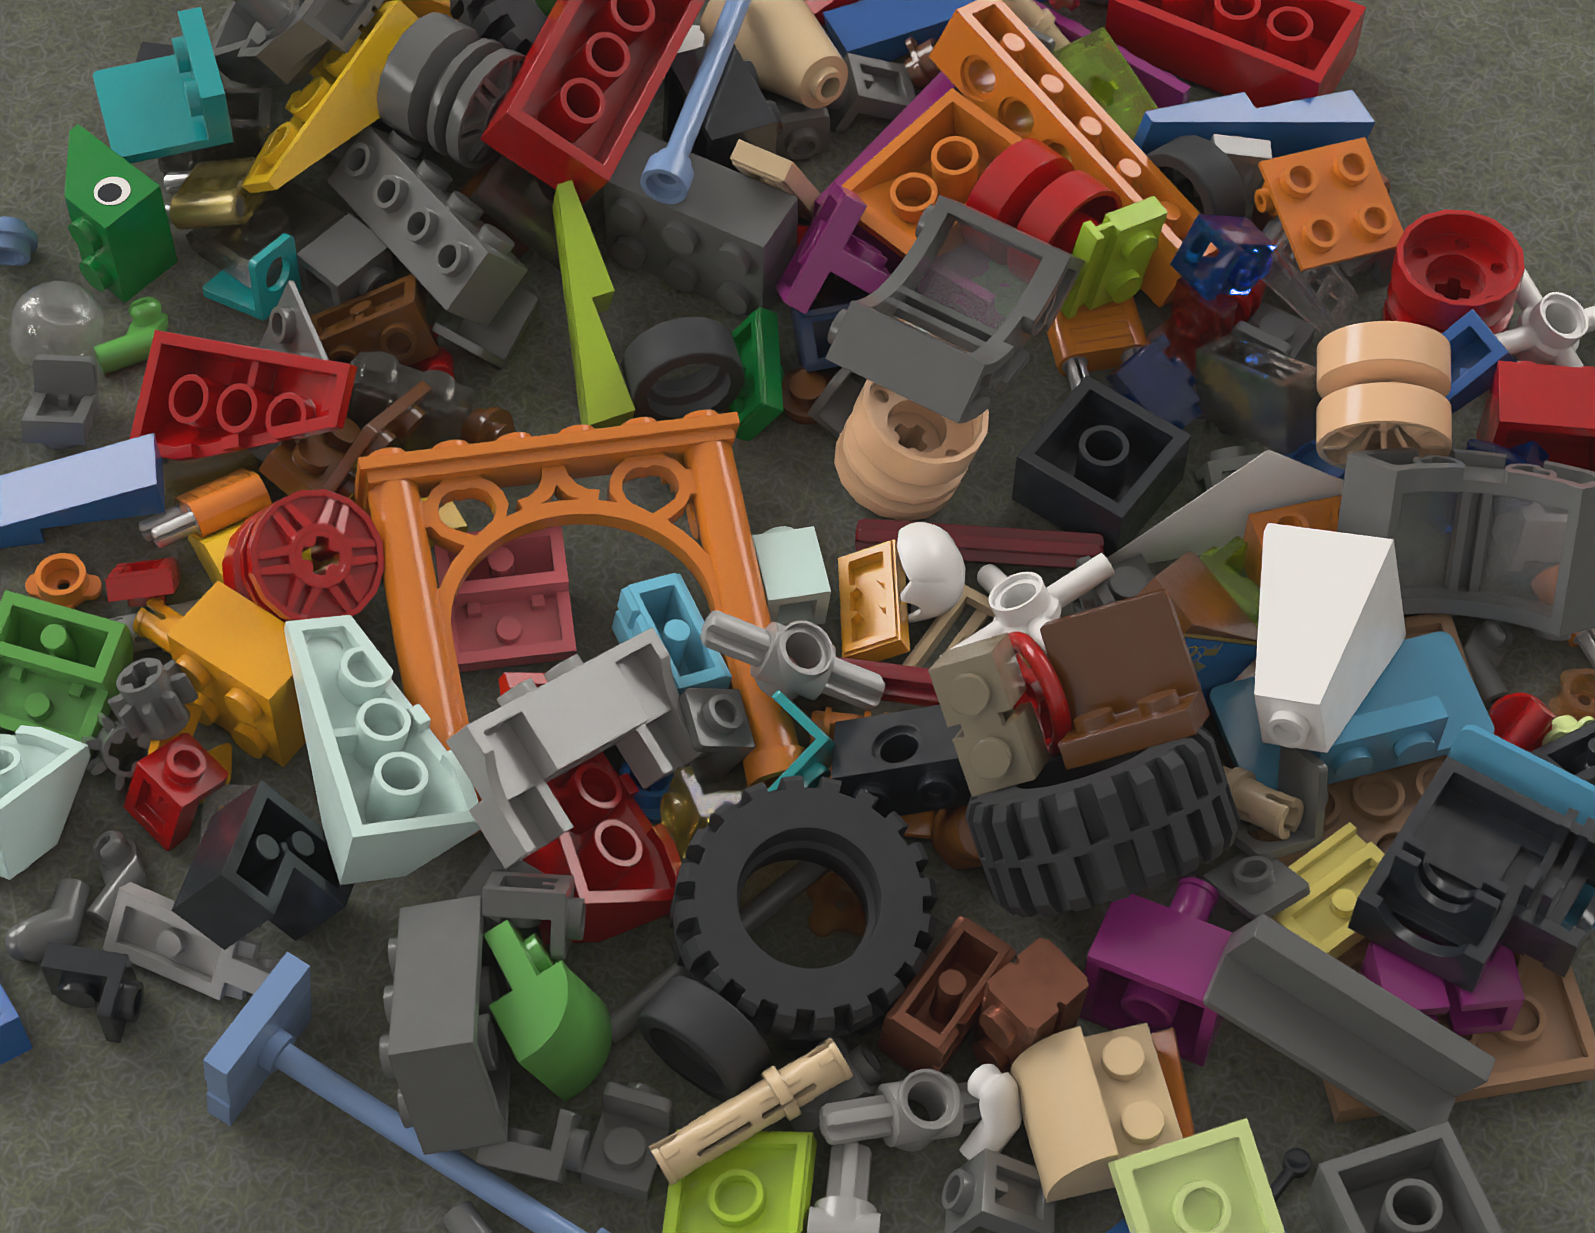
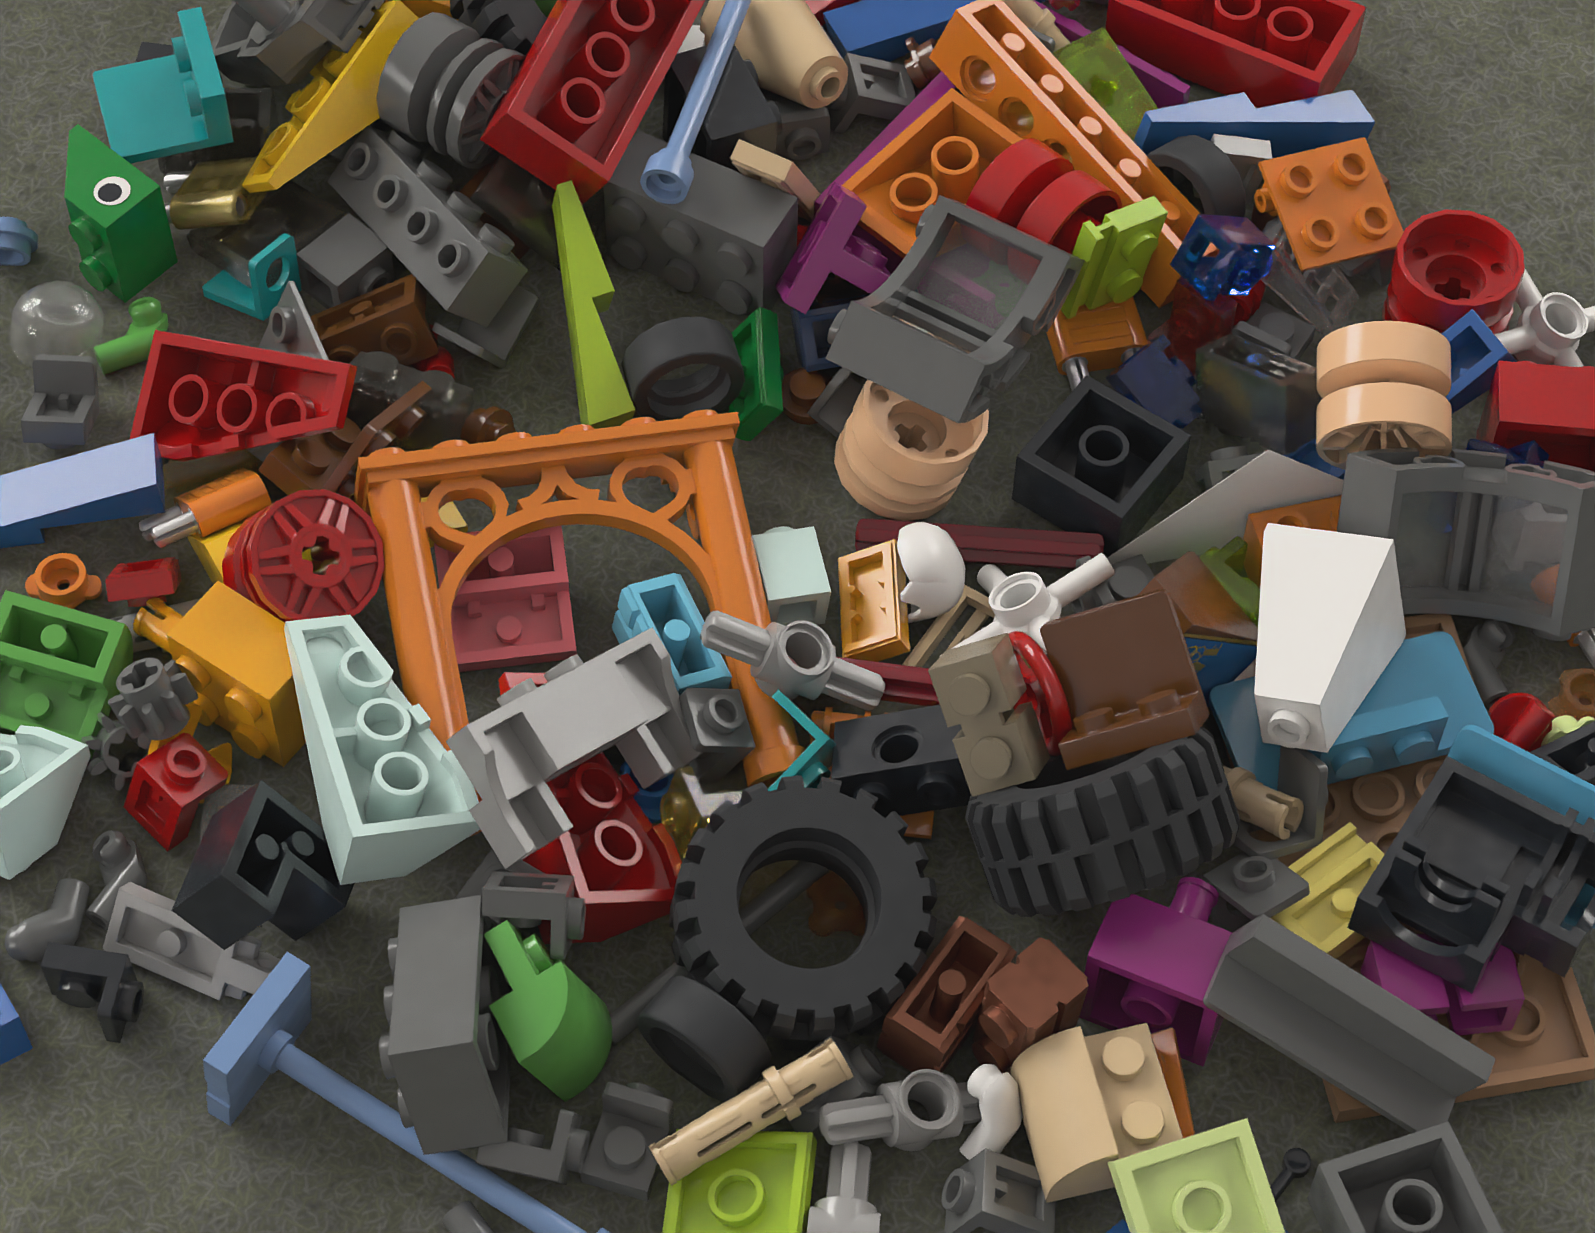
dark orange arm [931,805,982,870] -> none

